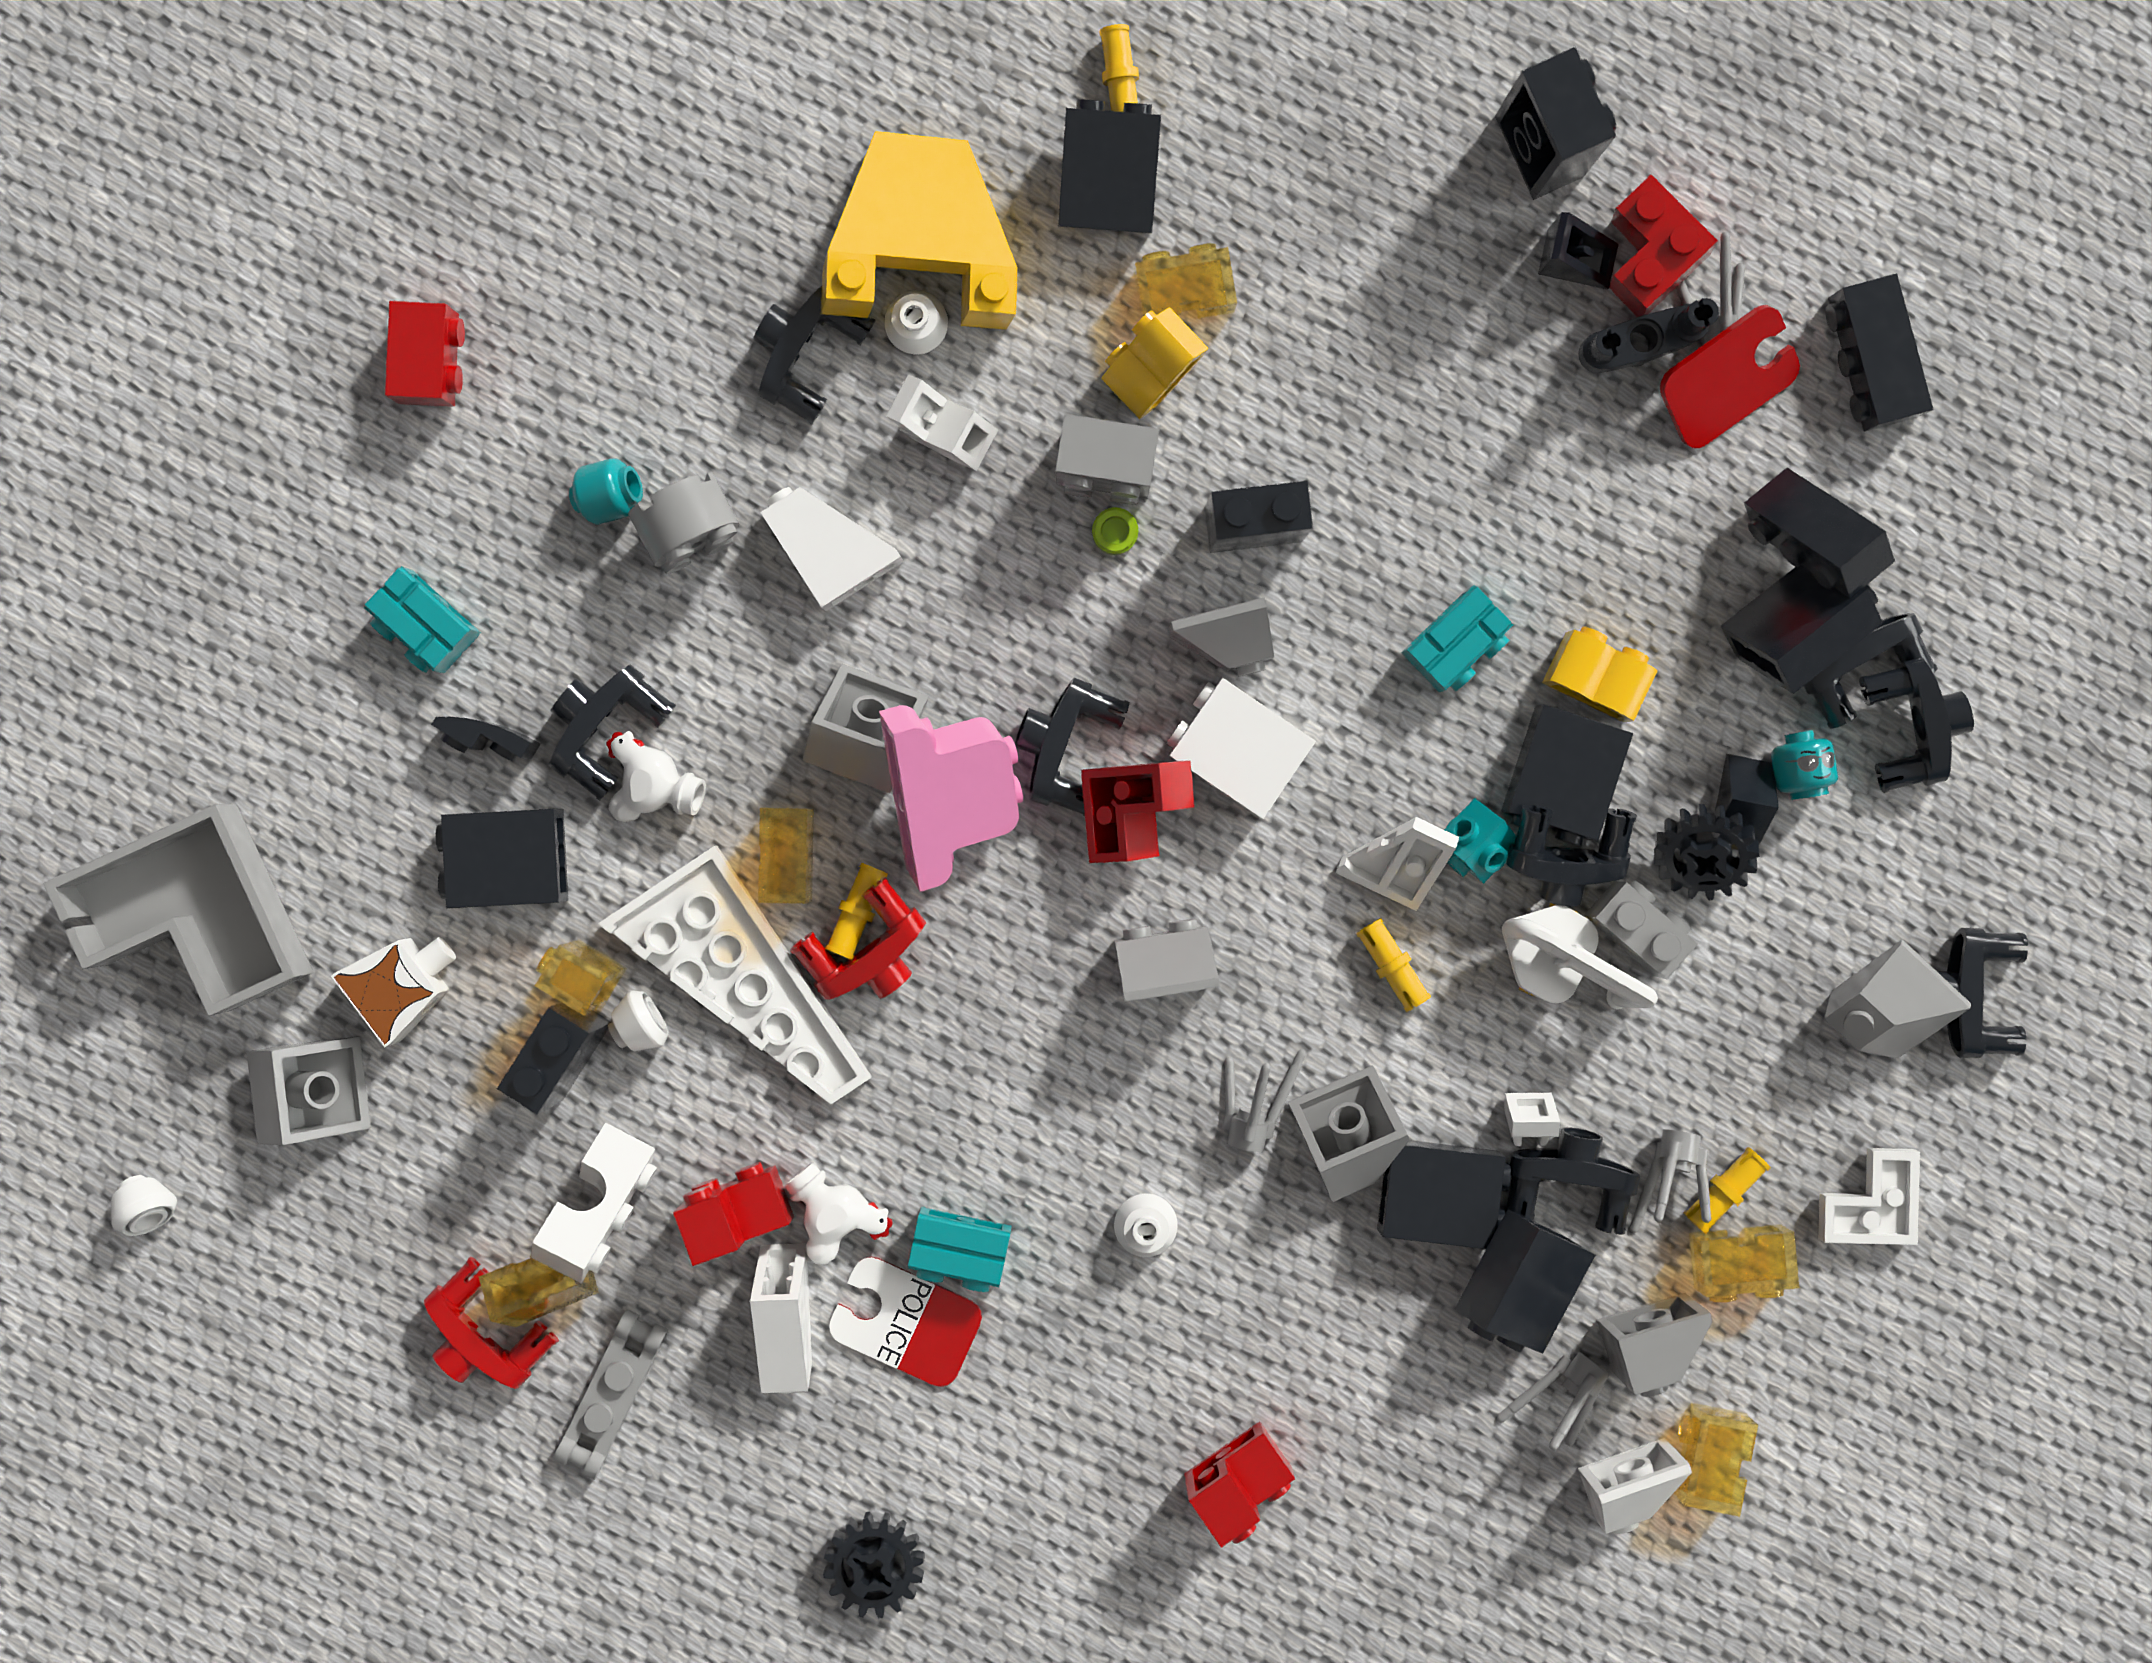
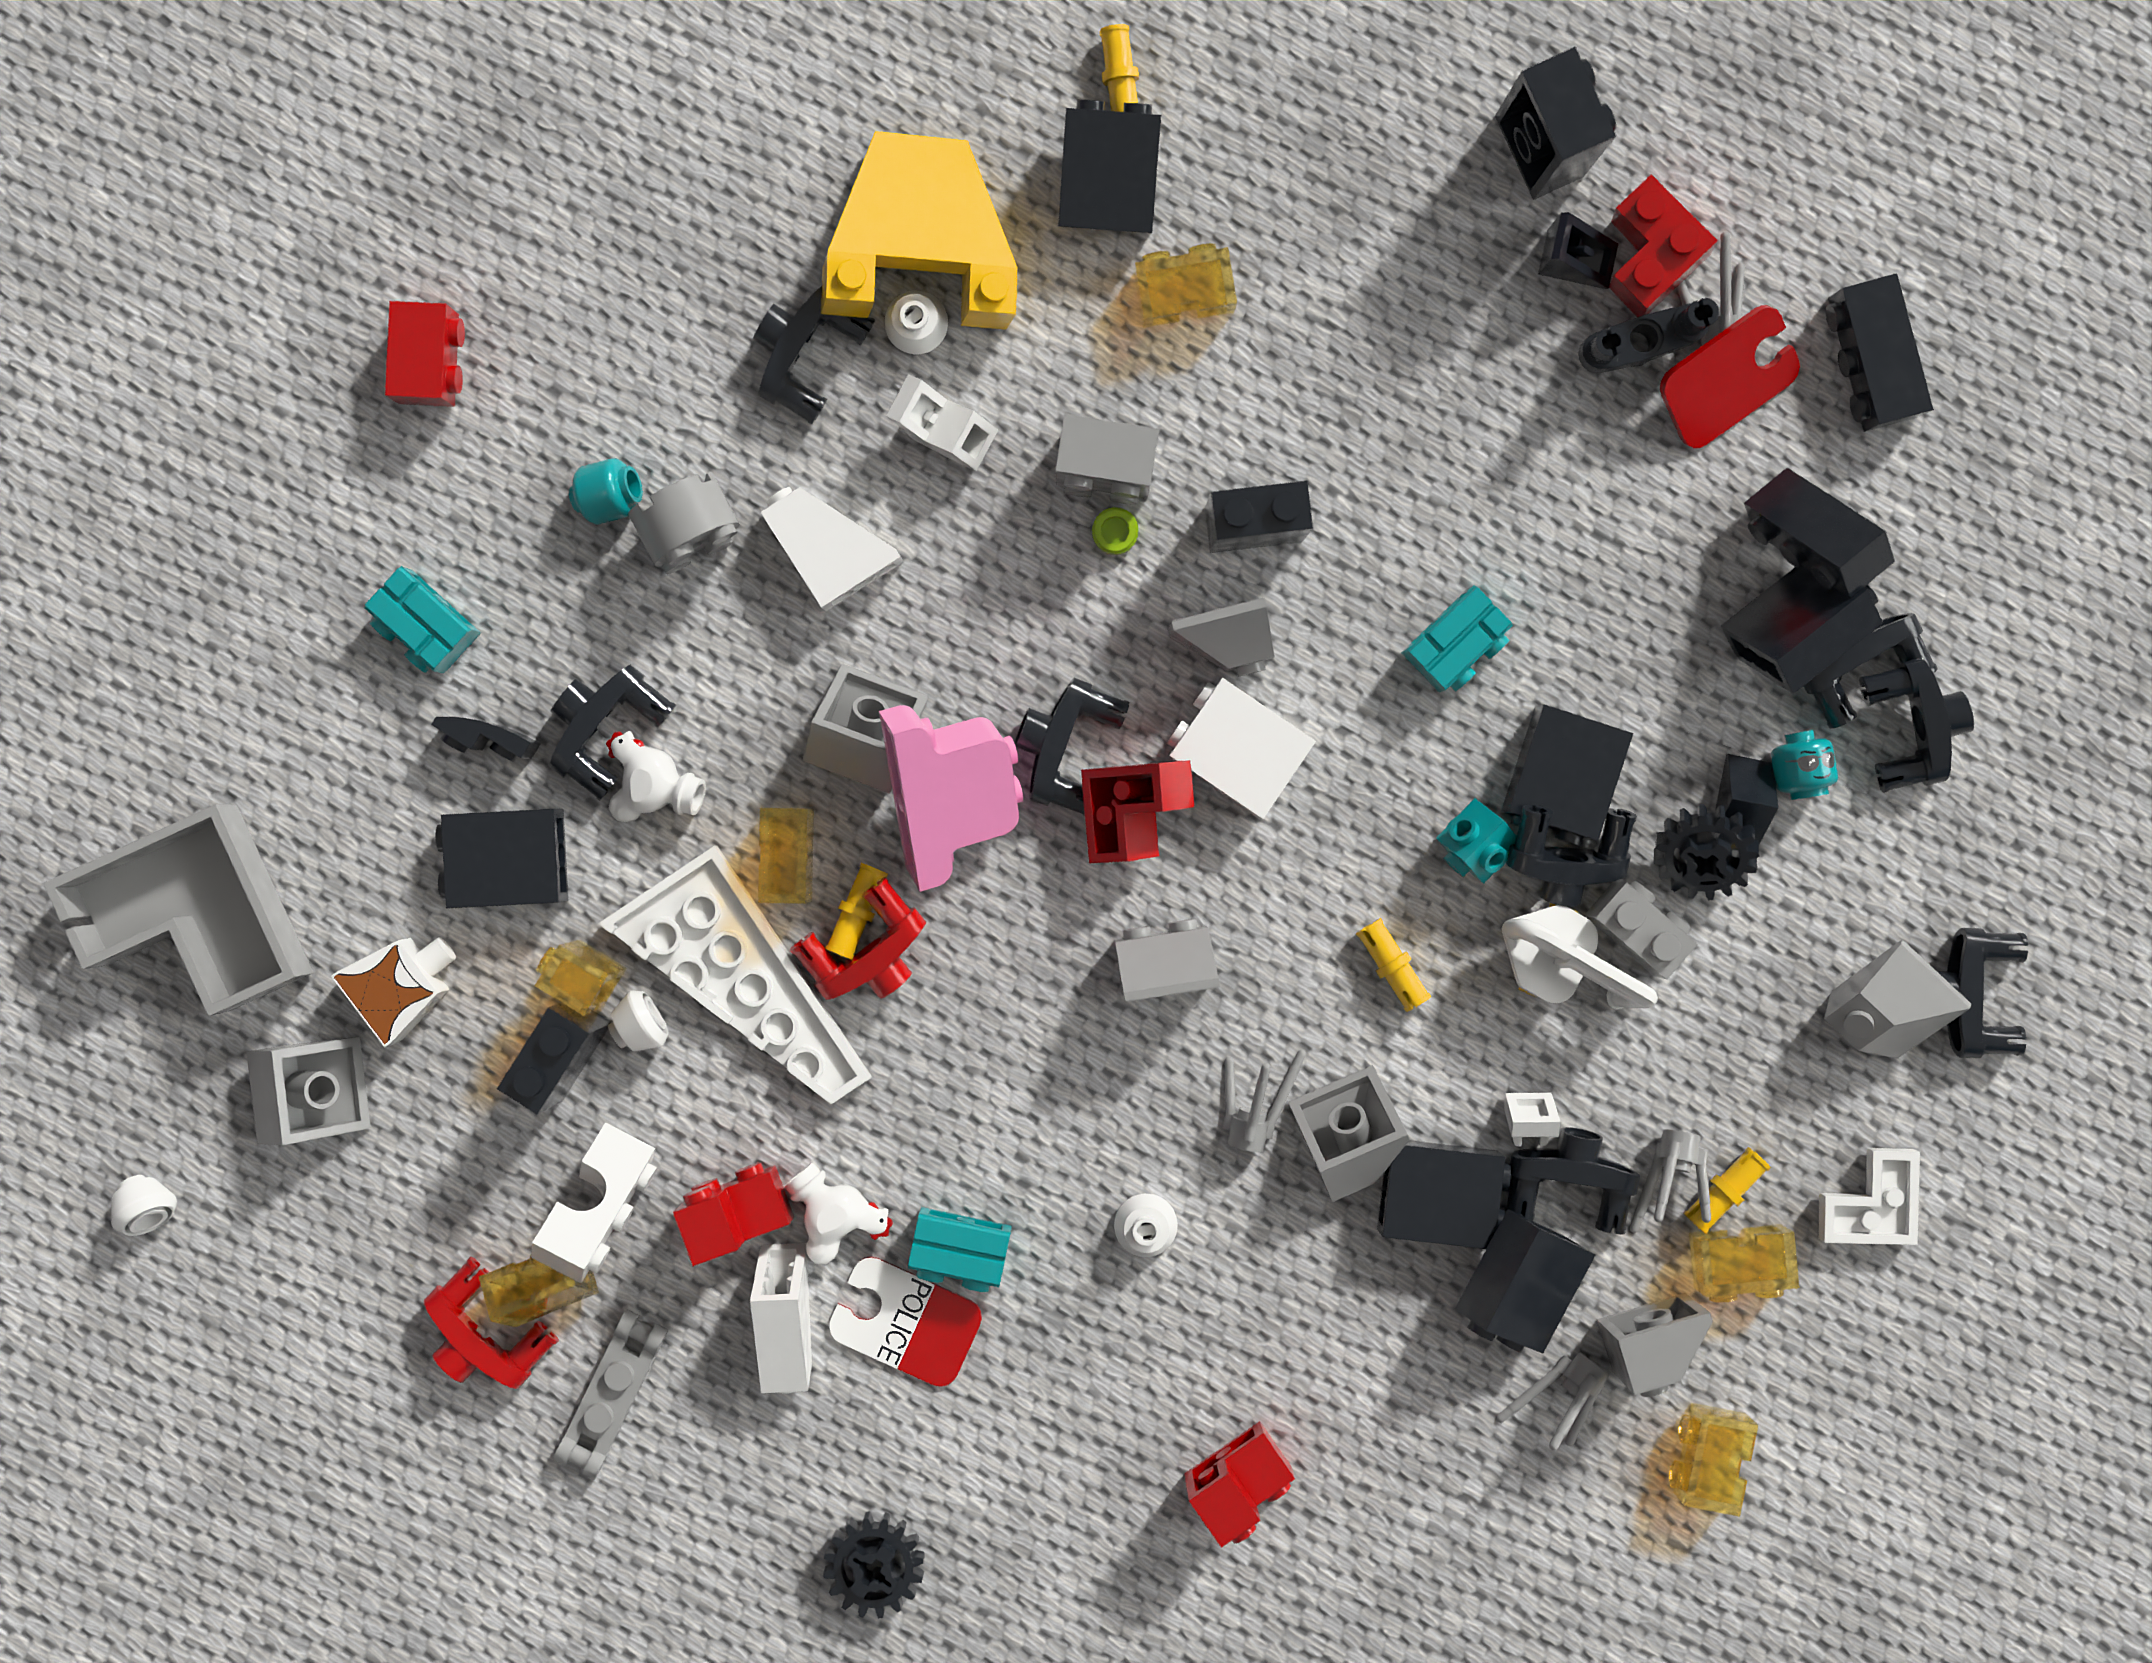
yellow brick [1101,307,1209,419] -> none
white wing [1336,817,1459,911] -> none
yellow brick [1542,626,1658,723] -> none
white slope [1578,1438,1692,1534] -> none

